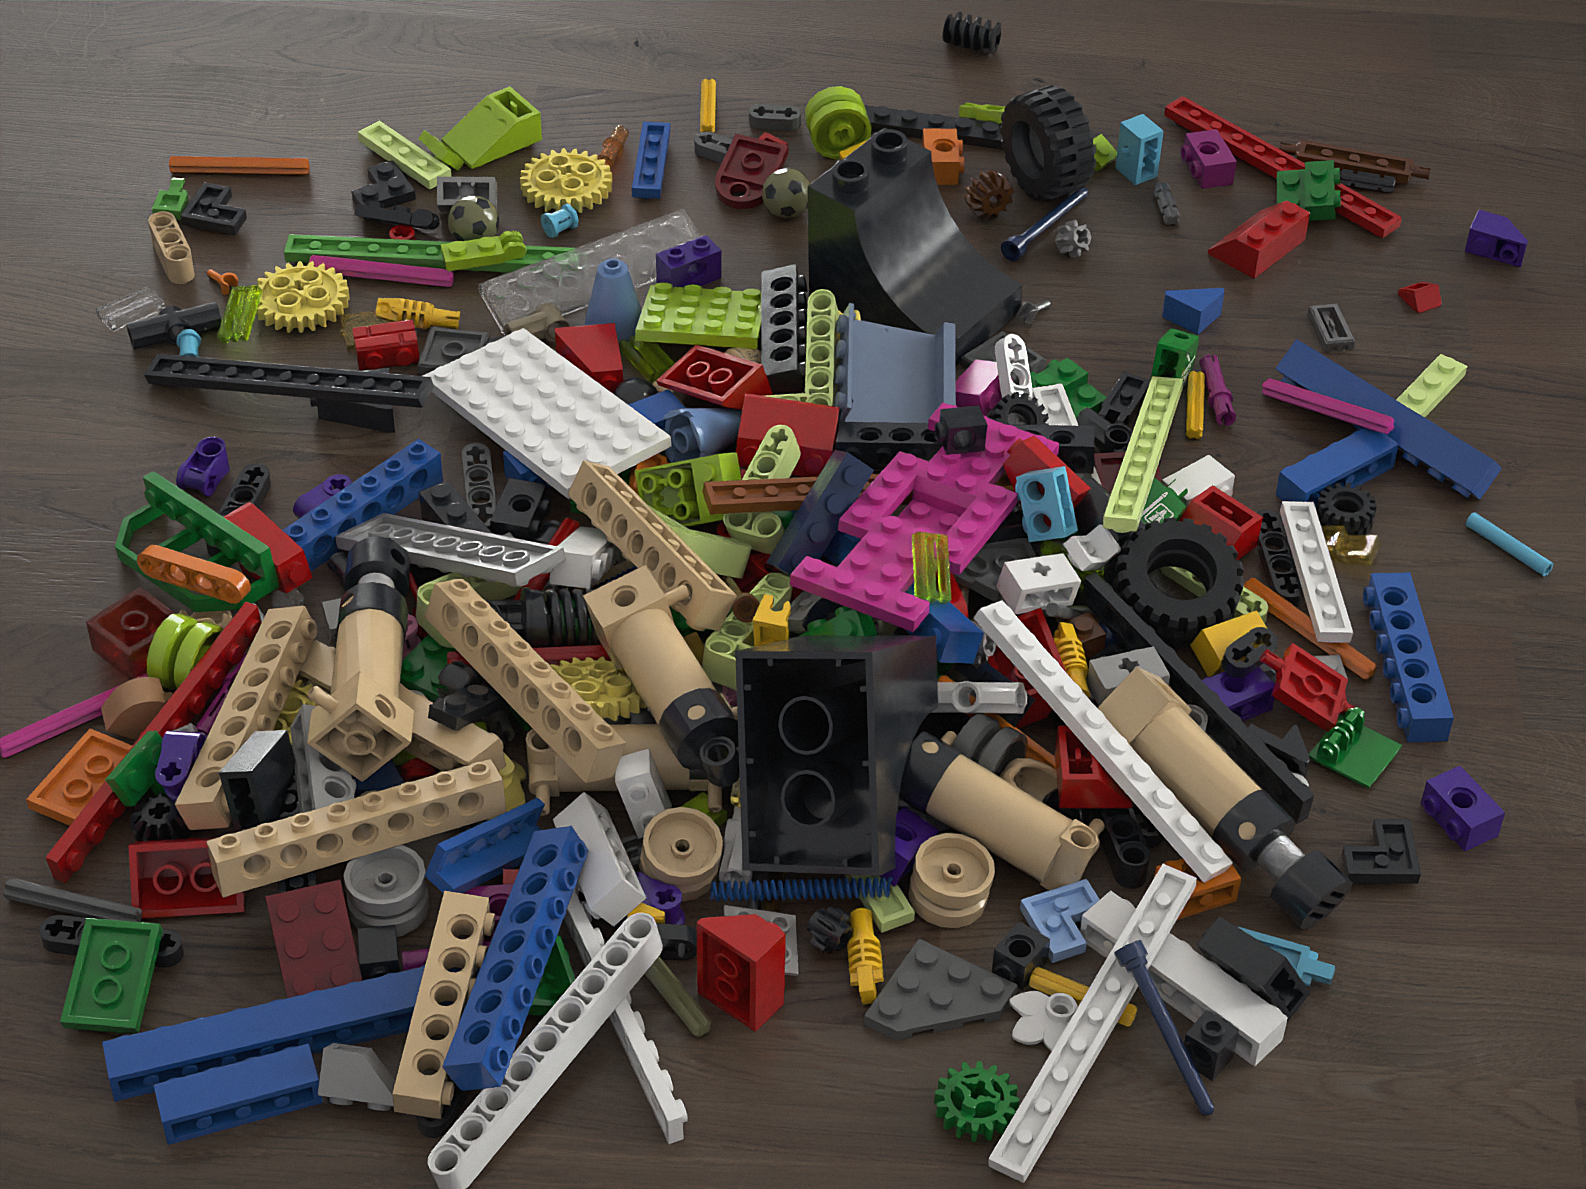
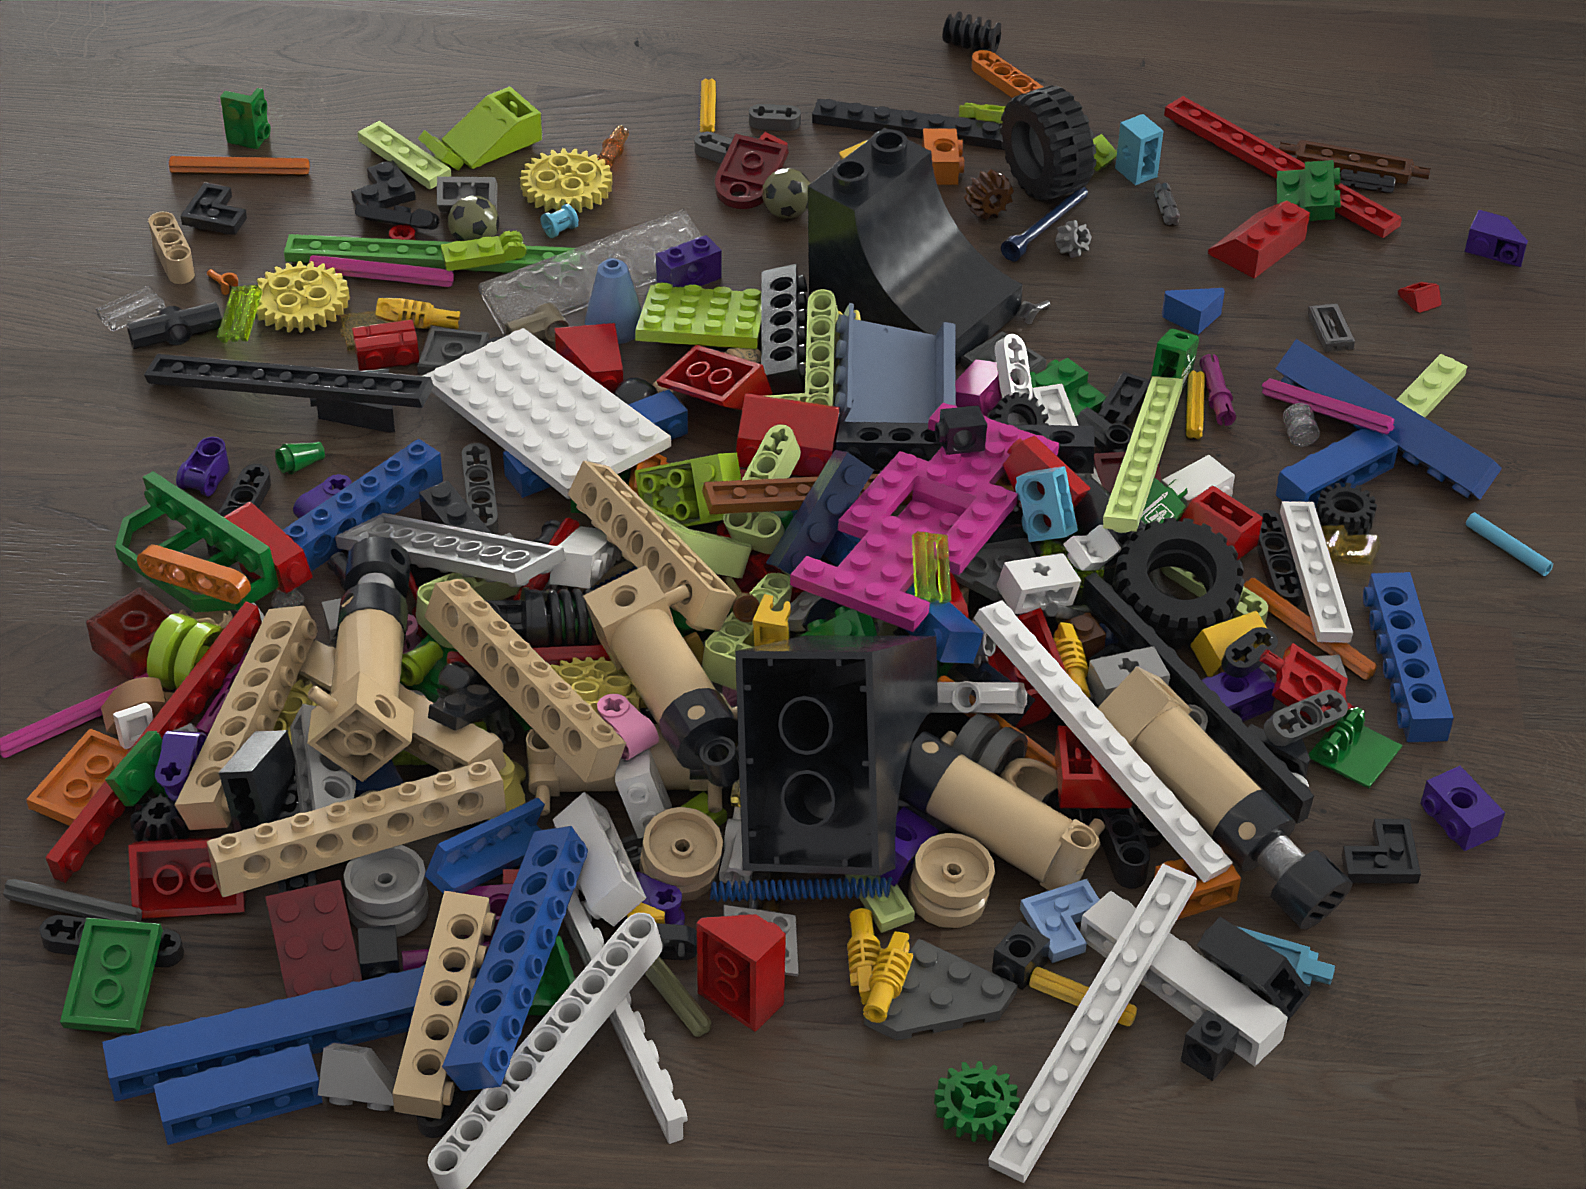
bright green plate [152,177,189,220] -> none
medium azure pin [176,329,201,357] -> none
red plate [400,758,436,783] -> none
black brick [490,478,551,541] -> none
clear neon green tile [619,335,675,383] -> none
blue plate [632,122,671,199] -> none
medium blue cone [662,408,742,463] -> none
lime wheel [805,86,871,159] -> none
black gear [807,906,853,953] -> none
white plate [1009,991,1078,1051] -> none
dark blue piece [1114,940,1215,1116] -> none
magenta brick [1180,129,1237,189] -> none
none -> white plate [113,702,154,750]
none -> green bracket [220,88,271,149]
none -> green cone [275,441,325,474]
none -> lime cone [400,641,443,686]
none -> bright pink piece [597,694,659,760]
none -> yellow hinge [863,931,913,1023]
none -> orange beam [971,50,1043,98]
none -> dark grey beam [1264,690,1348,746]
none -> clear wheel [1283,403,1320,447]

